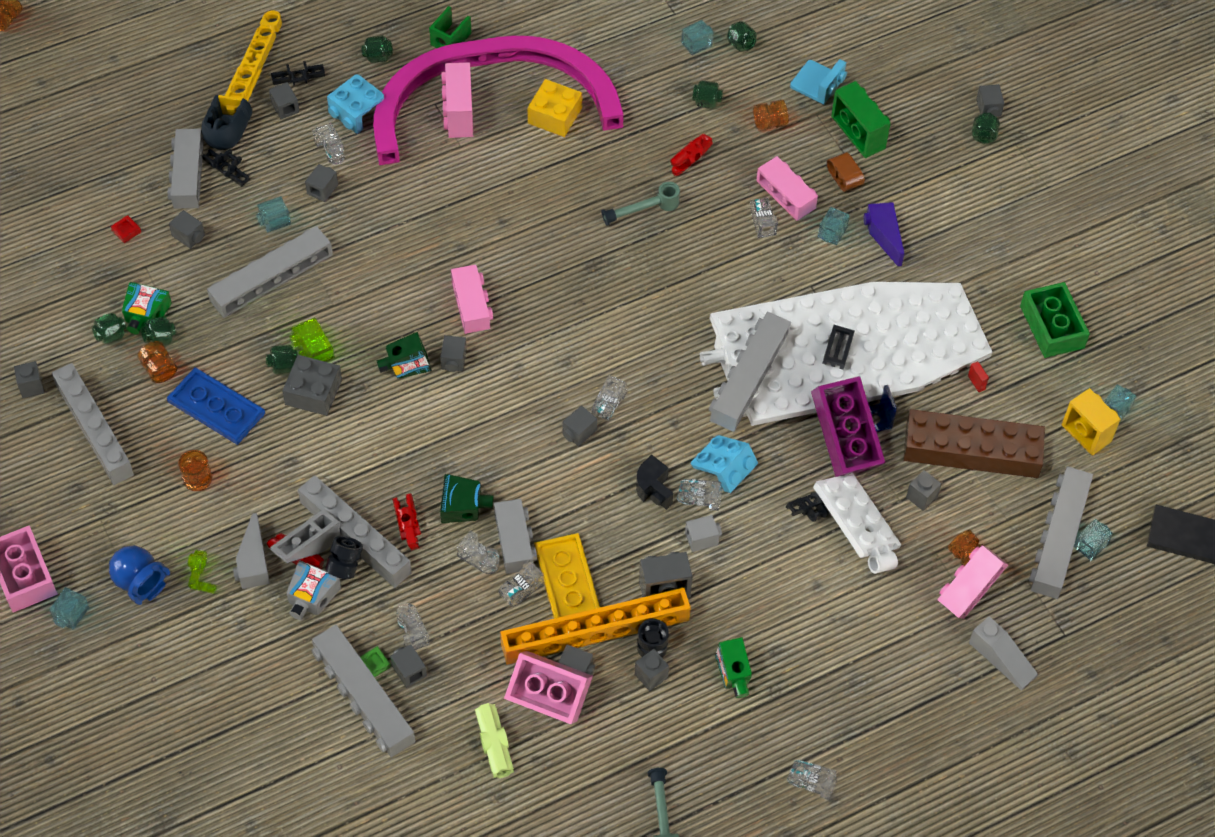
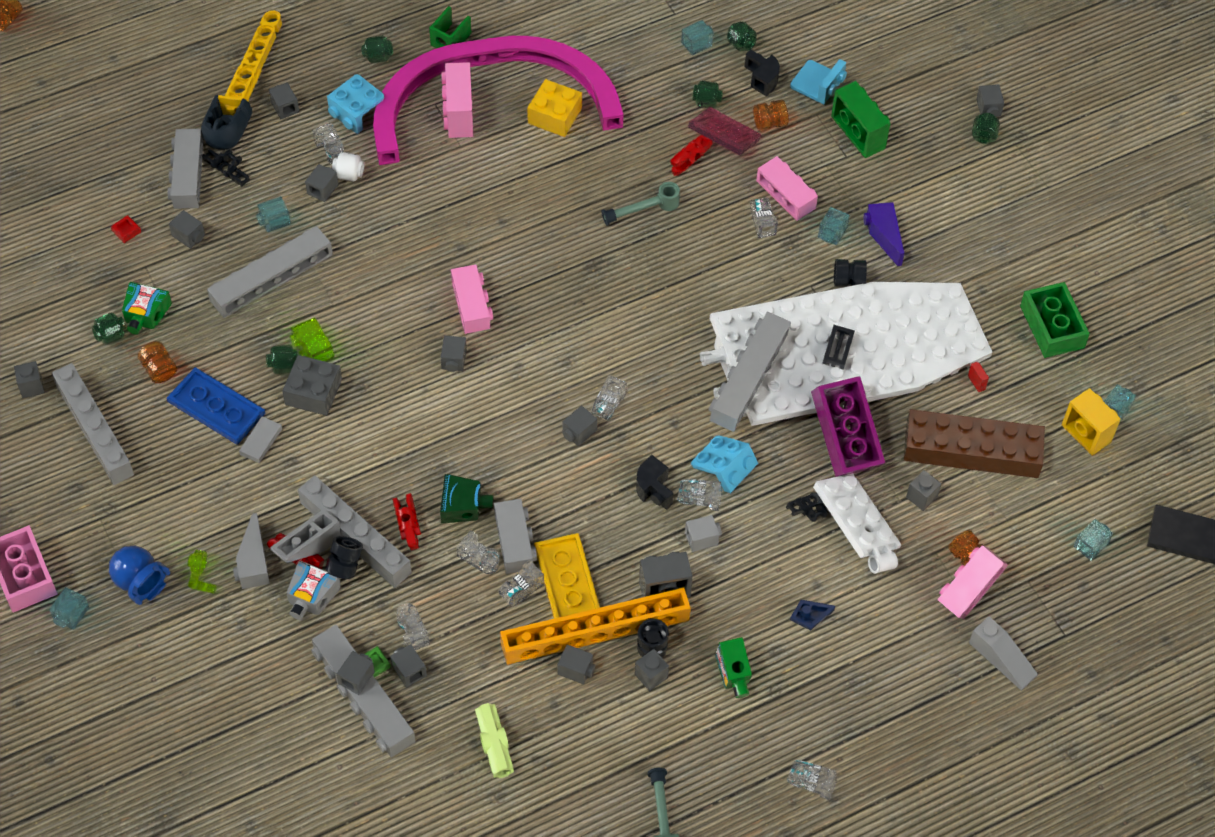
clear green head [141,317,176,347] -> none
clear orange wheel [178,450,212,491] -> none
black piece [271,61,325,86] -> none
dark green torso [376,332,432,379] -> none
bright pink brick [504,651,593,724] -> none
dark orange beam [827,152,865,192] -> none
clear blue piece [868,385,897,432] -> none
light grey brick [1029,466,1093,599] -> none
none -> light grey tile [239,416,282,463]
none -> white head [332,152,364,182]
none -> dark grey brick [336,651,375,695]
none -> clear pink tile [688,107,761,155]
none -> black brick [744,49,780,97]
none -> dark blue piece [790,600,835,631]
none -> black wheel [834,259,867,287]

